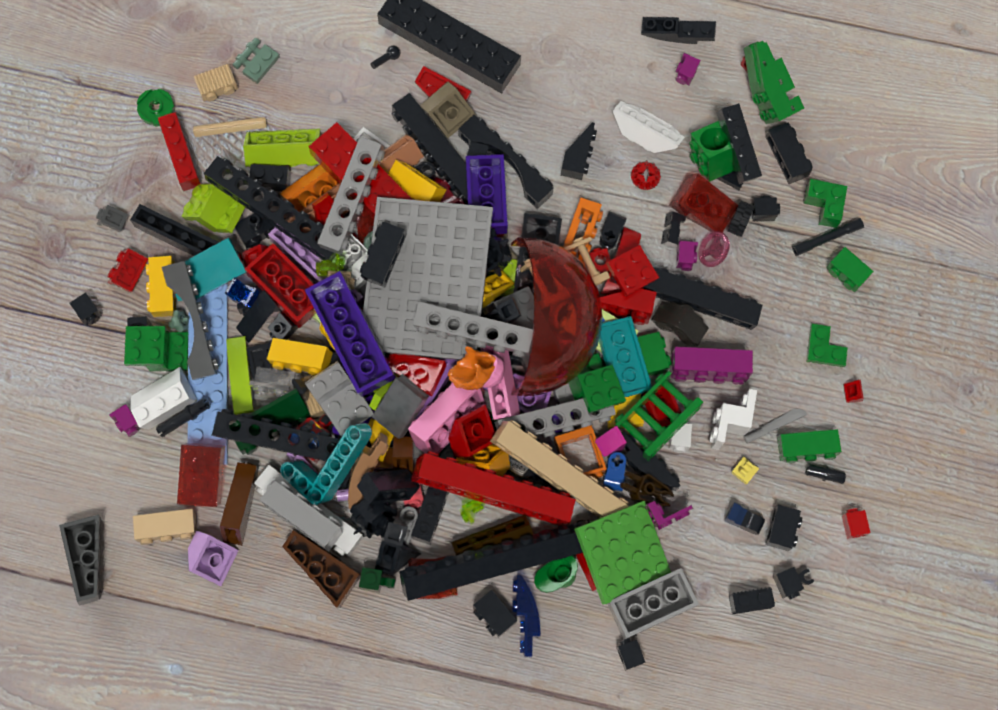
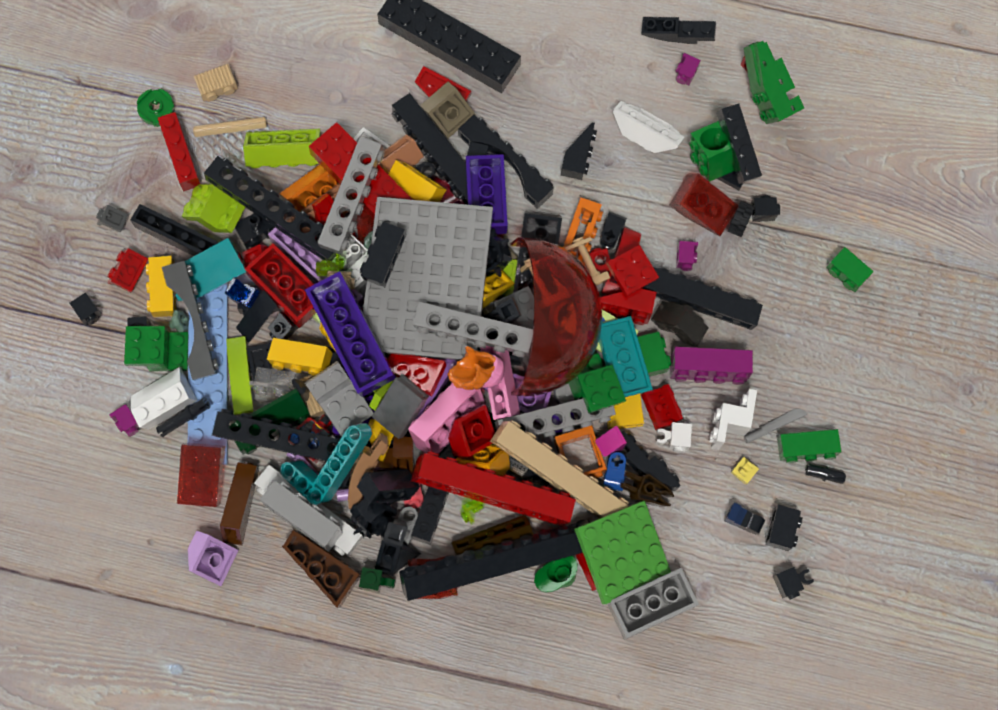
dark grey wedge [59,515,101,606] -> none
tan brick [133,509,197,545] -> none
sand green plate [232,38,280,84] -> none
black brick [249,164,291,192] -> none
black bar [370,45,401,69] -> none
black brick [473,590,517,638] -> none
clear blue slope [512,575,541,658] -> none
green fence [615,371,703,461] -> none
black brick [616,638,646,671] -> none
red gear [631,161,661,190] -> none
magenta bracket [645,501,693,530] -> none
black piece [661,211,686,245] -> none
clear pink piece [698,231,730,267] -> none
black brick [729,587,775,615] -> none
black brick [765,122,813,184] -> none
black piece [792,218,864,256] -> none
green brick [803,179,848,228] -> none
green plate [806,324,848,367] -> none
red brick [842,508,871,539] -> none
red slope [844,380,864,403] -> none

